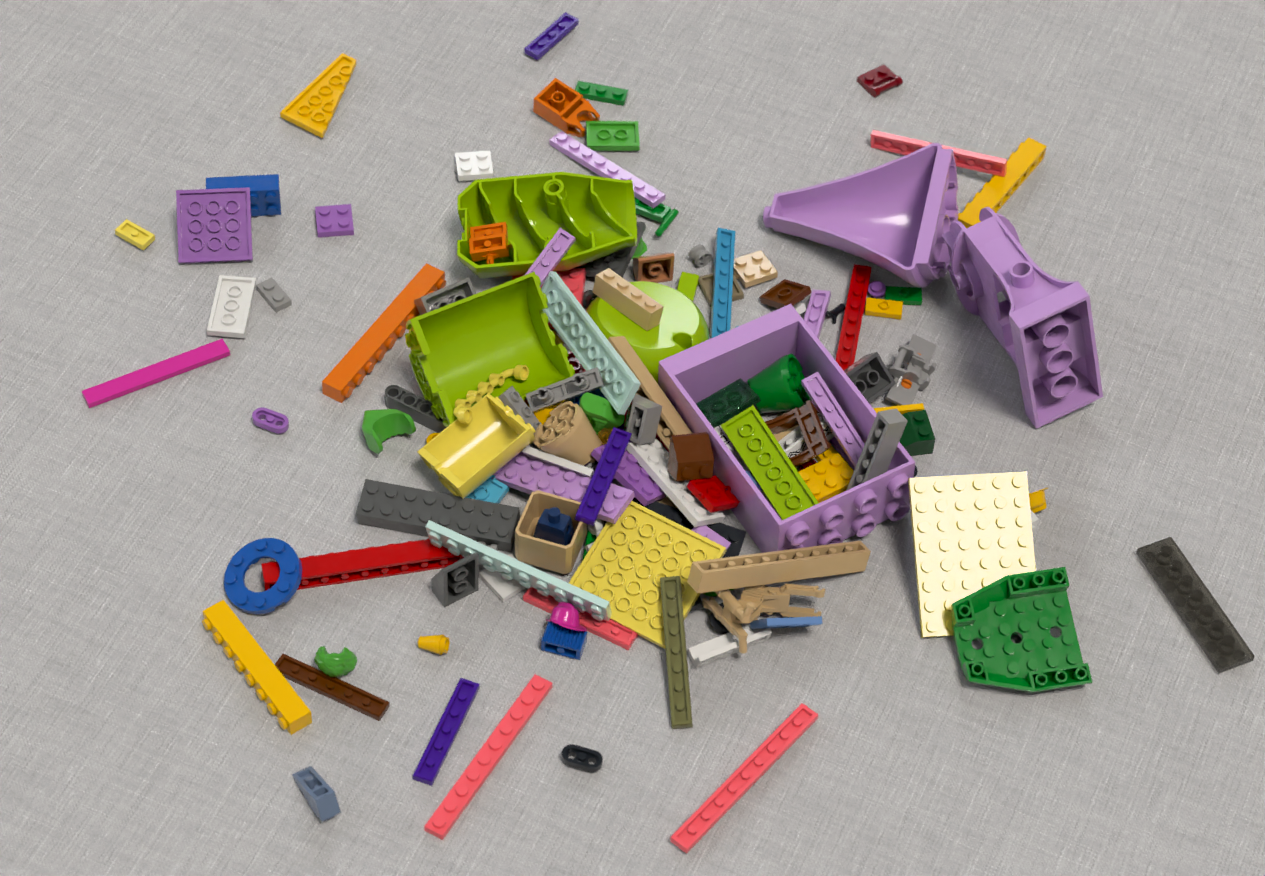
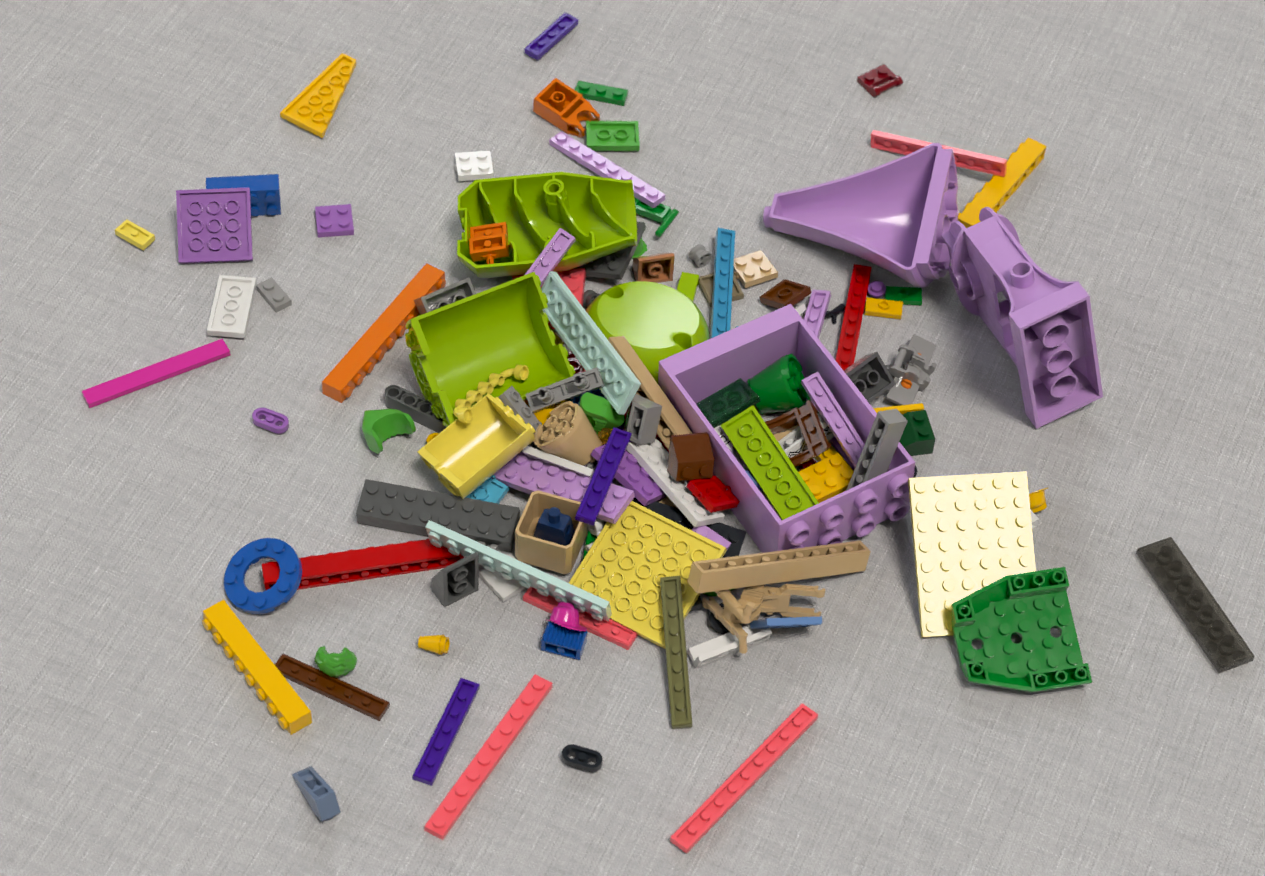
tan brick [593,268,663,331] -> none

